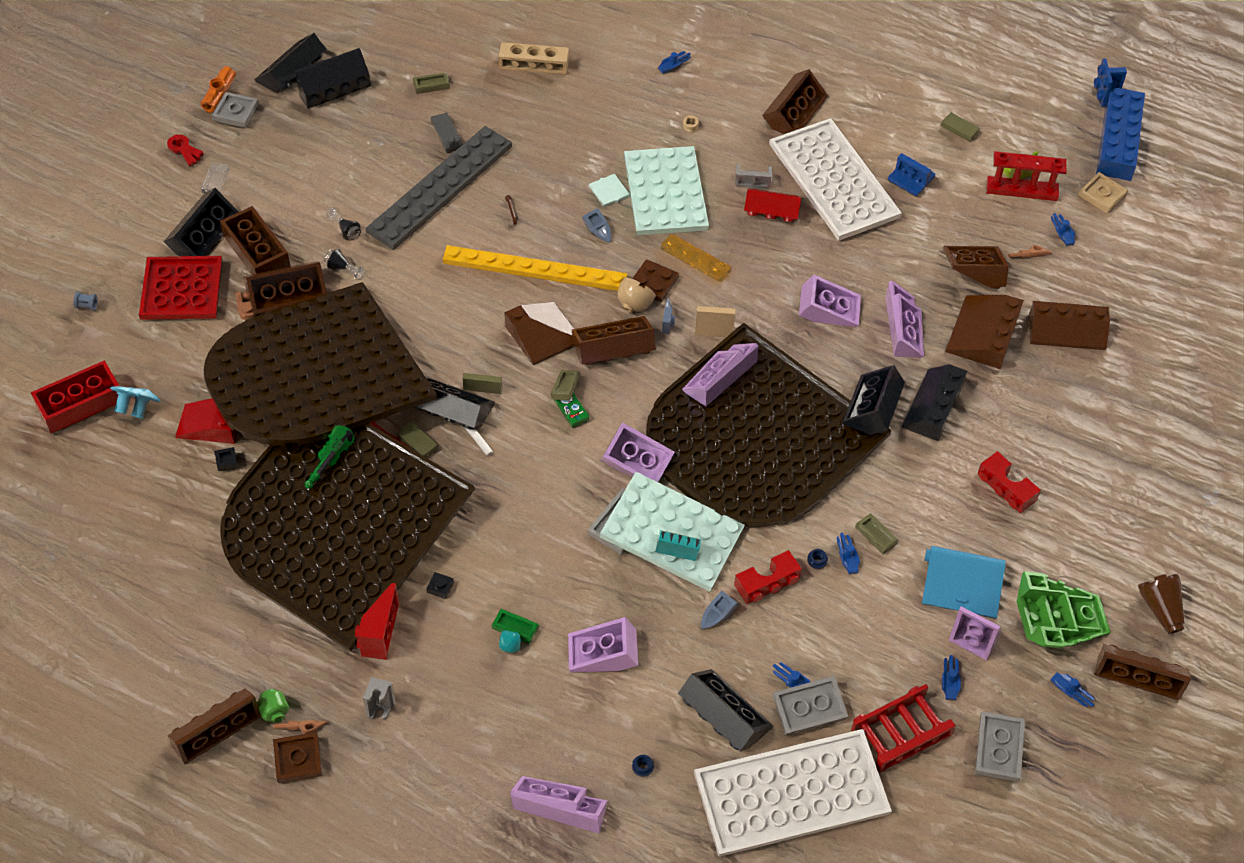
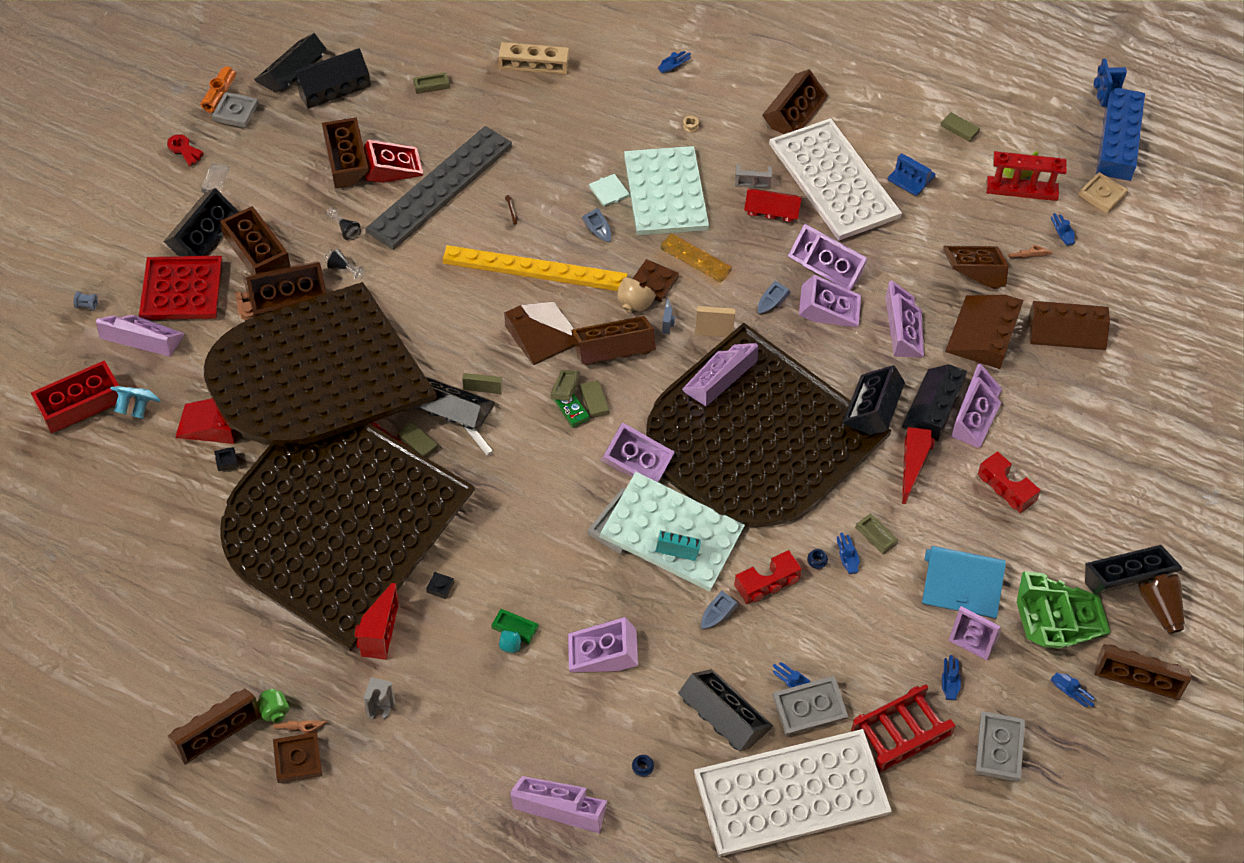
green piece [305,425,354,489] -> none
dark grey hinge [431,112,463,153] -> none
none -> lavender slope [96,315,184,357]
none -> reddish brown slope [322,117,369,189]
none -> red slope [364,139,424,183]
none -> olive tile [580,380,609,418]
none -> sand blue plate [758,280,791,314]
none -> lavender slope [788,224,868,291]
none -> red slope [902,427,934,504]
none -> lavender slope [951,364,1002,447]
none -> black slope [1085,545,1182,595]

